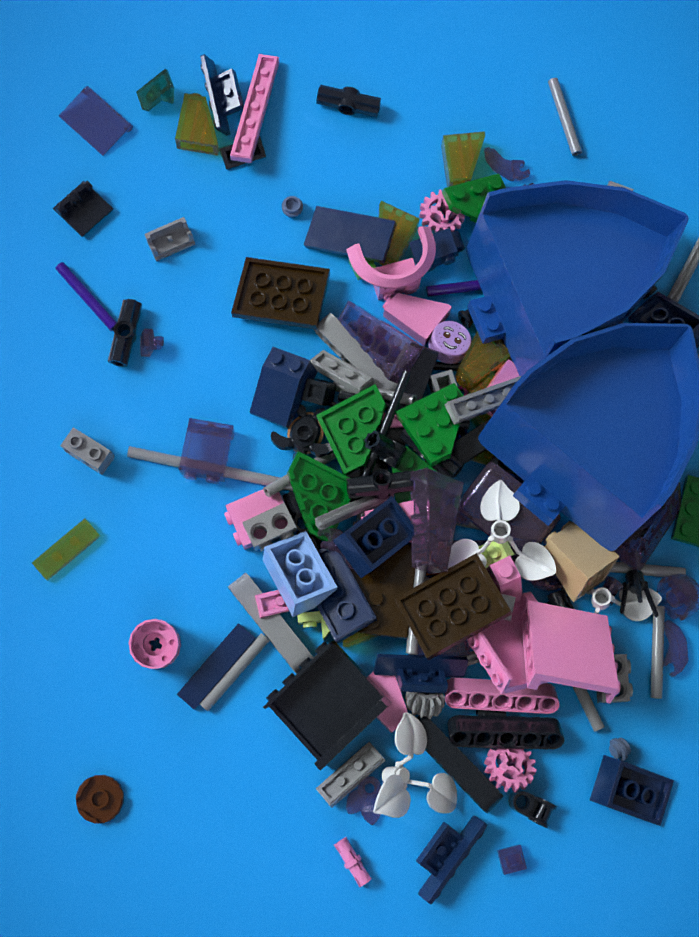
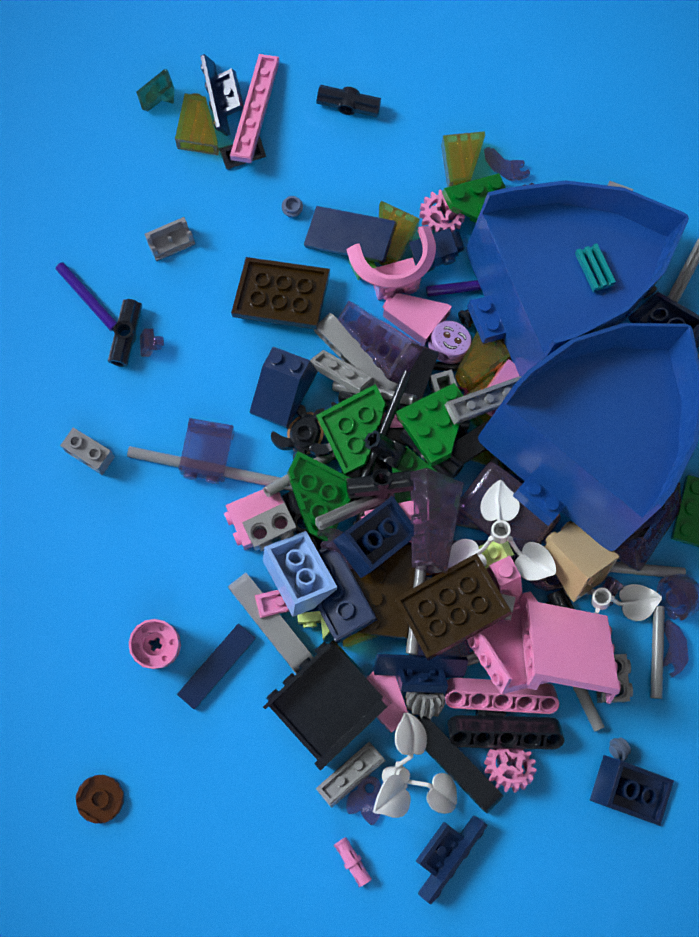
clear yellow tile [32,518,100,581] -> none
black hinge [53,181,113,237] -> none
clear purple piece [59,86,133,156] -> none
light grey piece [200,633,270,711] -> none
black brick [302,378,337,405] -> none
clear purple tile [497,844,527,875] -> none
black piece [508,790,557,828] -> none
light grey piece [548,78,582,156] -> none
black plant [620,570,659,617] -> none
none -> teal tile [575,243,616,292]

